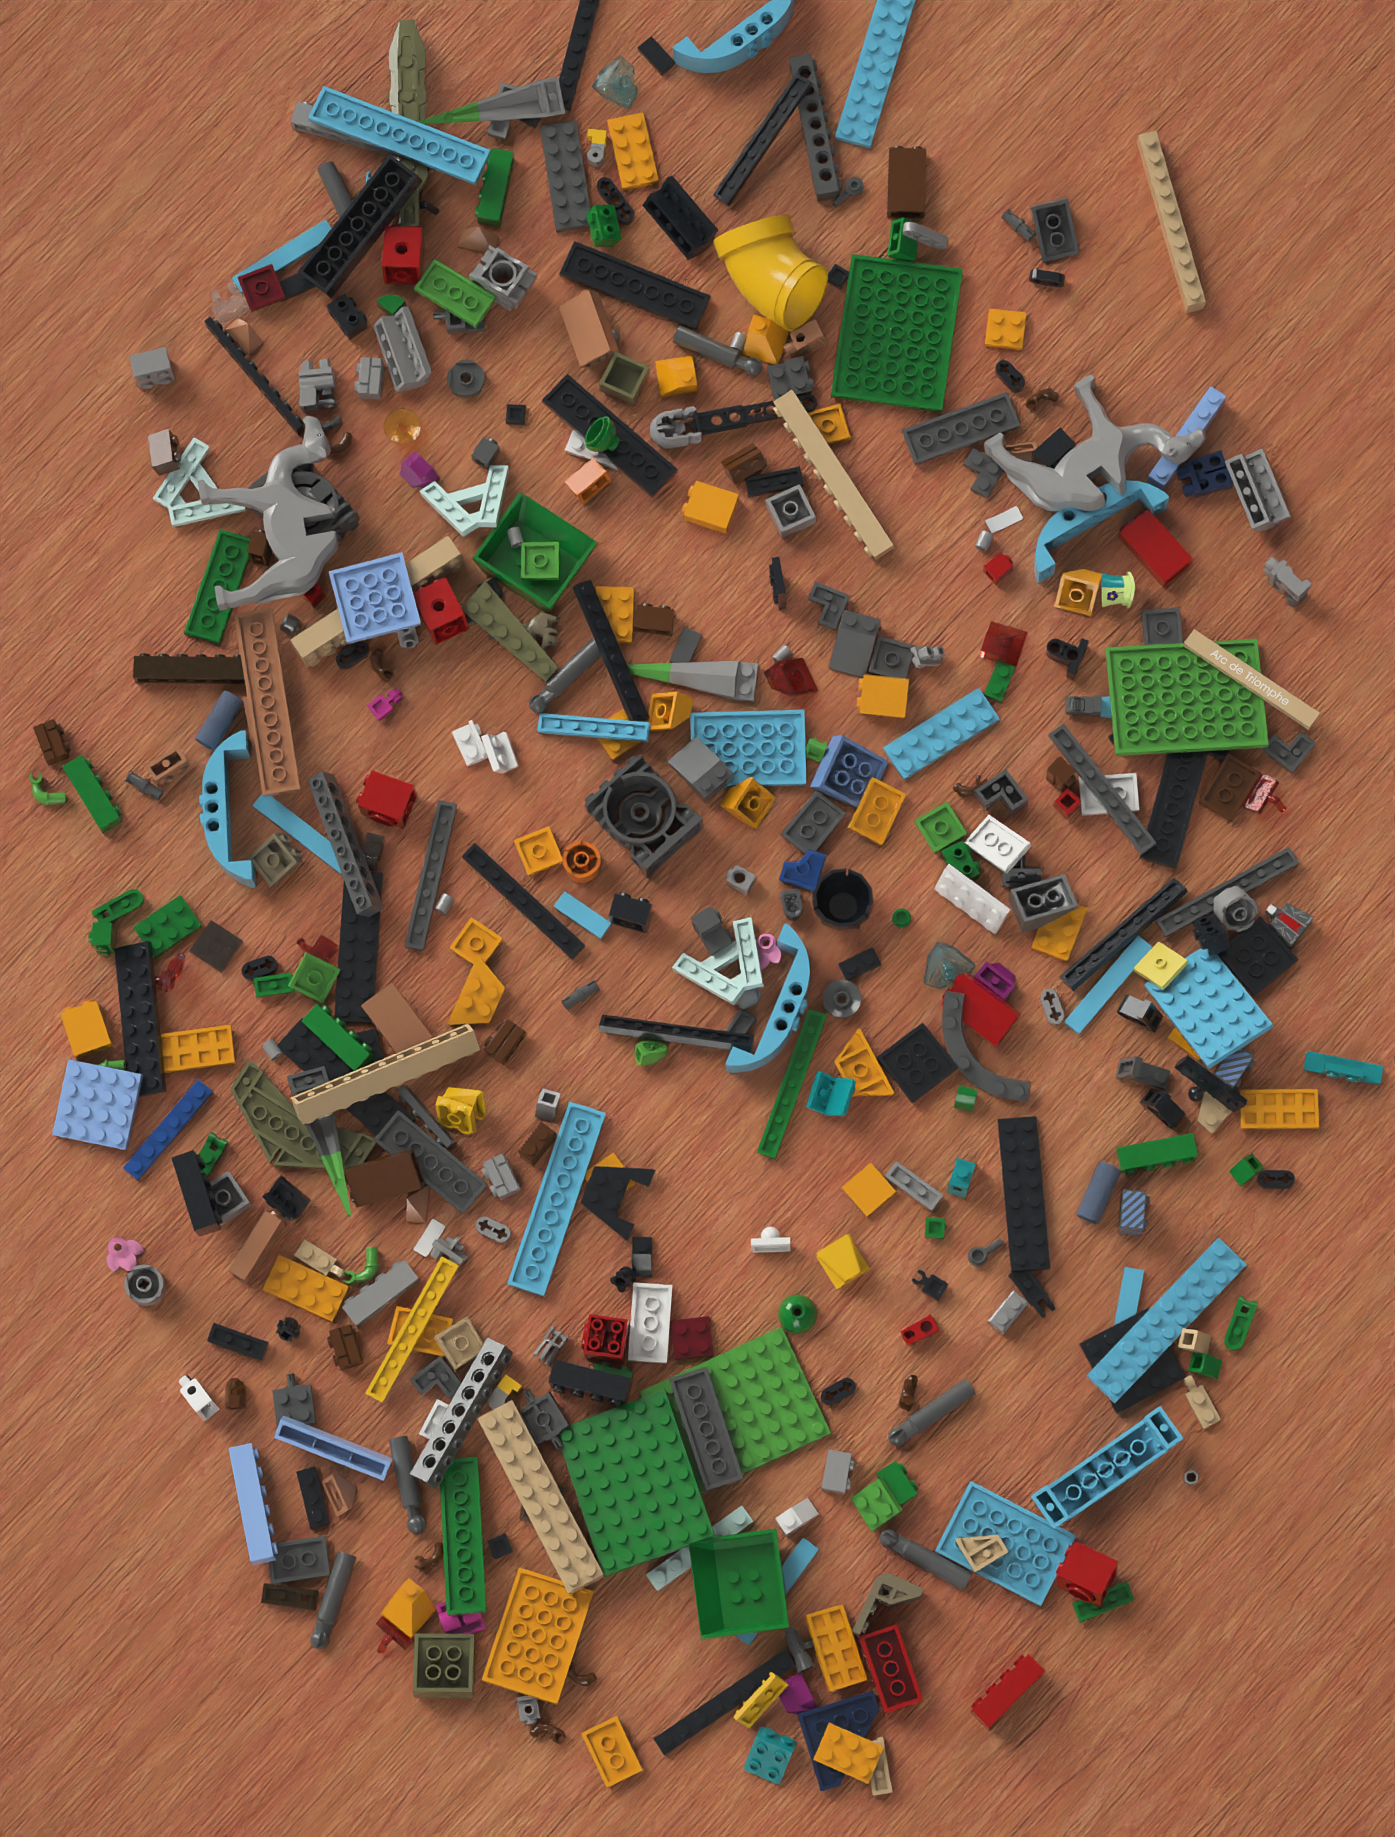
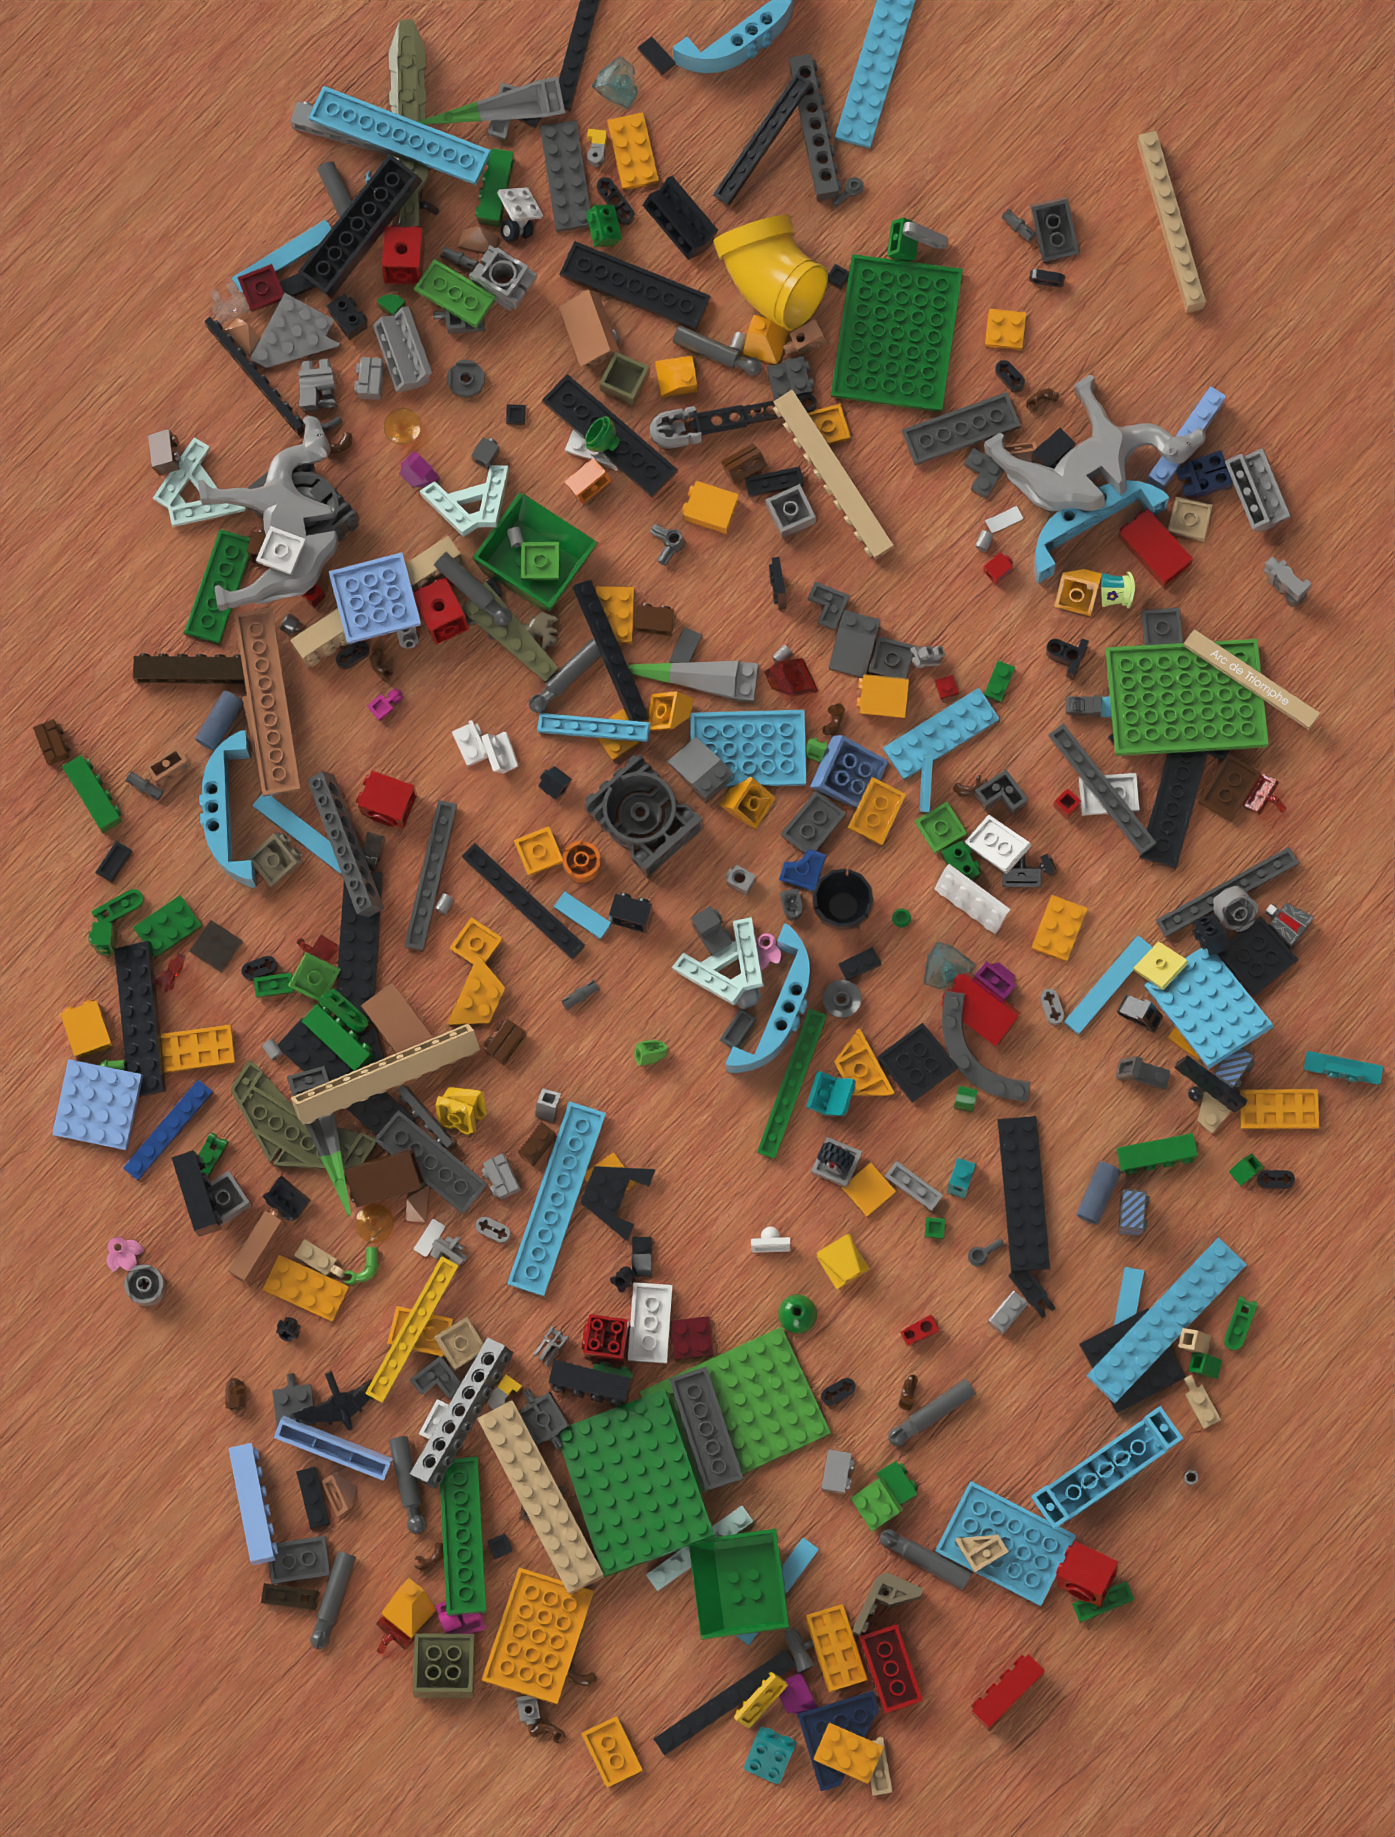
bright green piece [29,772,66,807] -> none
light grey brick [129,347,175,389] -> none
white torso [179,1375,220,1421] -> none
black plate [207,1323,269,1361] -> none
reddish brown brick [327,1324,364,1370] -> none
light grey brick [342,1260,420,1328] -> none
black plate [599,1014,754,1052] -> none
white slope [775,1498,819,1537] -> none
reddish brown brick [887,146,926,218] -> none
black plate [912,1270,949,1301] -> none
clear red slope [980,621,1028,668] -> none
dark grey slope [1009,874,1078,933] -> none
reddish brown brick [1046,757,1076,793] -> none
black plate [1059,878,1188,991] -> none
black tile [1139,1088,1185,1129] -> none
dark grey plate [1262,732,1316,774] -> none
none -> black tile [95,841,133,883]
none -> light grey wing [250,293,340,368]
none -> white plate [256,526,306,575]
none -> black bar [292,1371,374,1431]
none -> green plate [319,989,368,1032]
none -> clear yellow dish [355,1204,394,1243]
none -> dark grey piece [433,552,512,626]
none -> dark grey pin [440,246,479,272]
none -> white plate [497,187,543,242]
none -> black brick [538,766,572,800]
none -> dark grey axle [650,524,686,566]
none -> plate [811,1137,863,1188]
none -> reddish brown piece [822,703,845,735]
none -> medium azure tile [919,754,933,813]
none -> red plate [935,675,959,700]
none -> black plate [1040,854,1058,877]
none -> tan tile [1168,497,1212,542]

